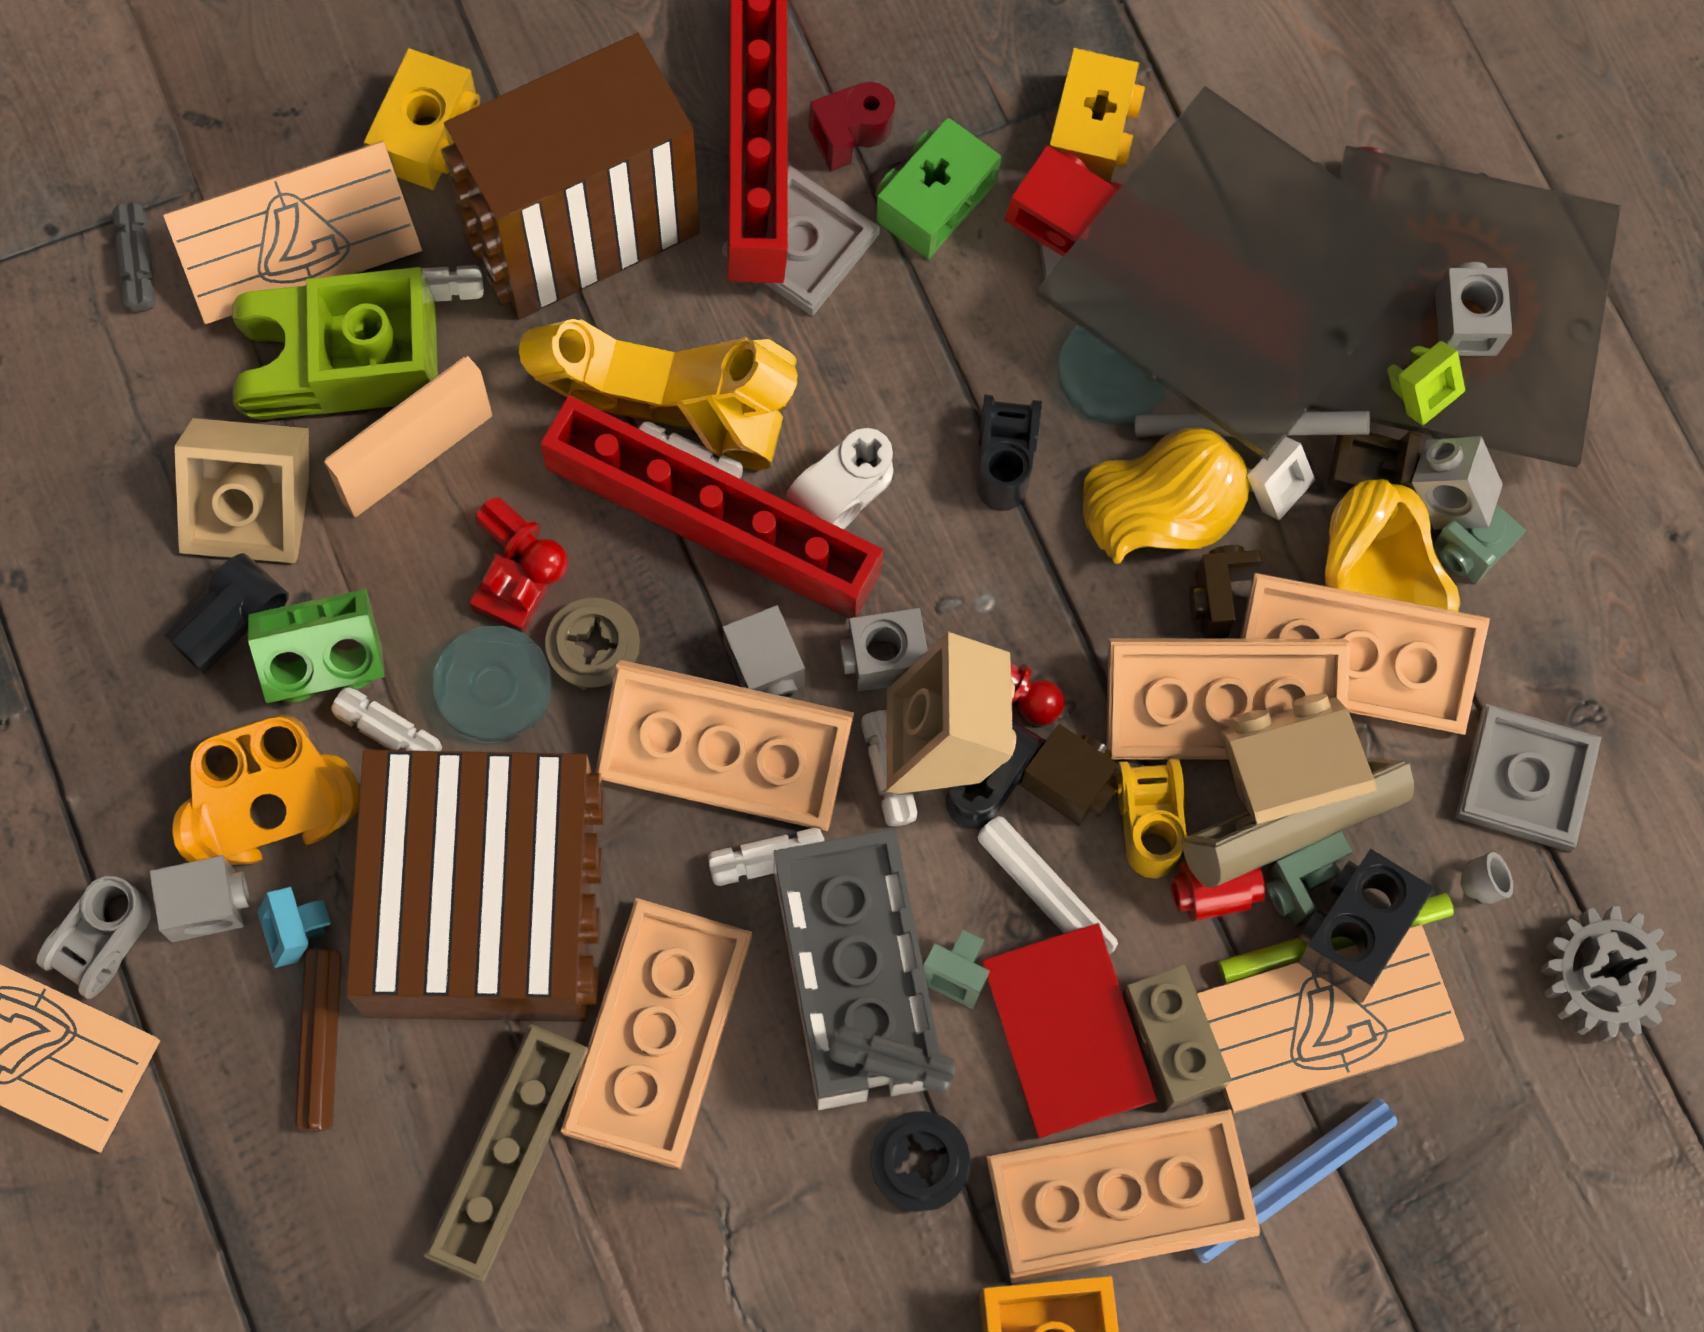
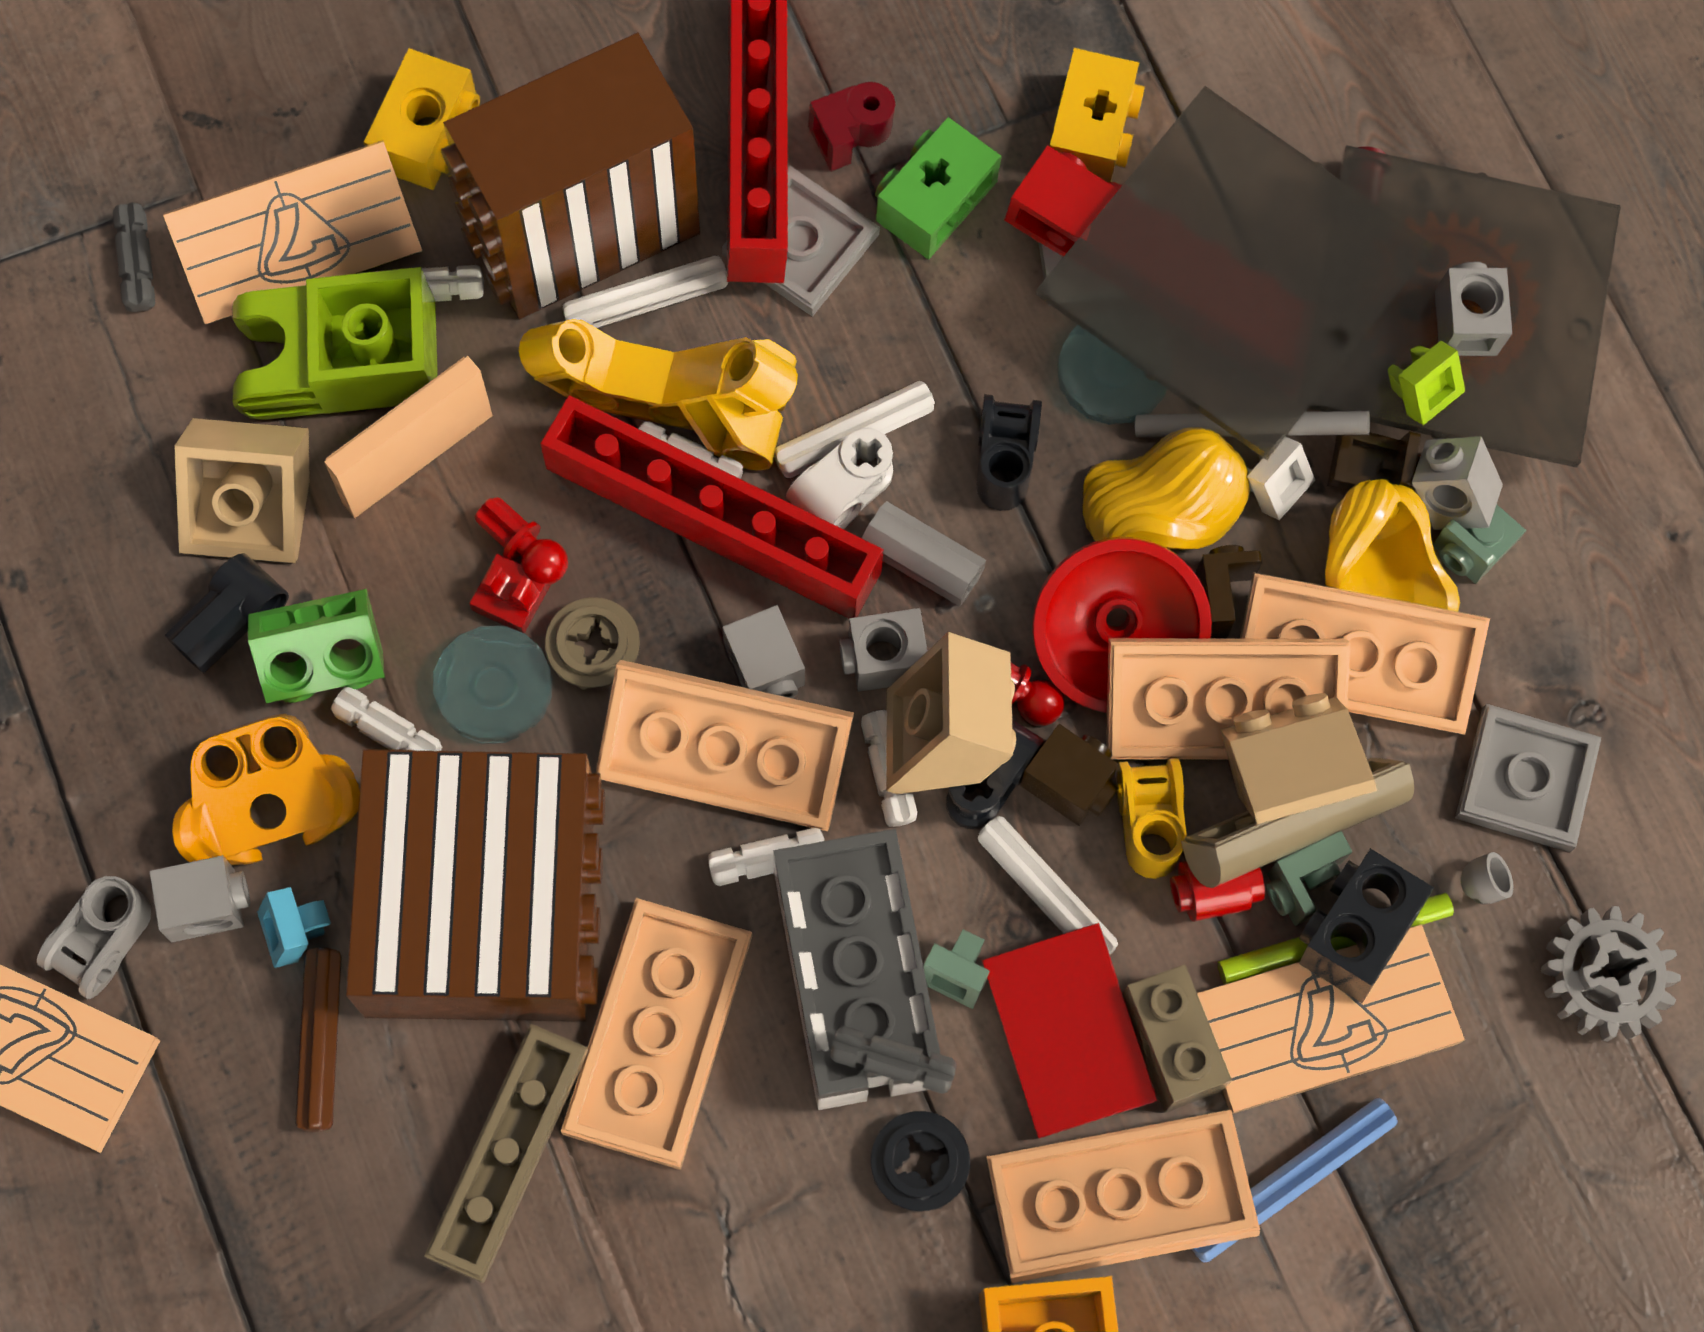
none -> white axle [563,255,728,328]
none -> white axle [774,381,935,478]
none -> light grey axle [862,501,986,606]
none -> red dish [1032,537,1212,713]

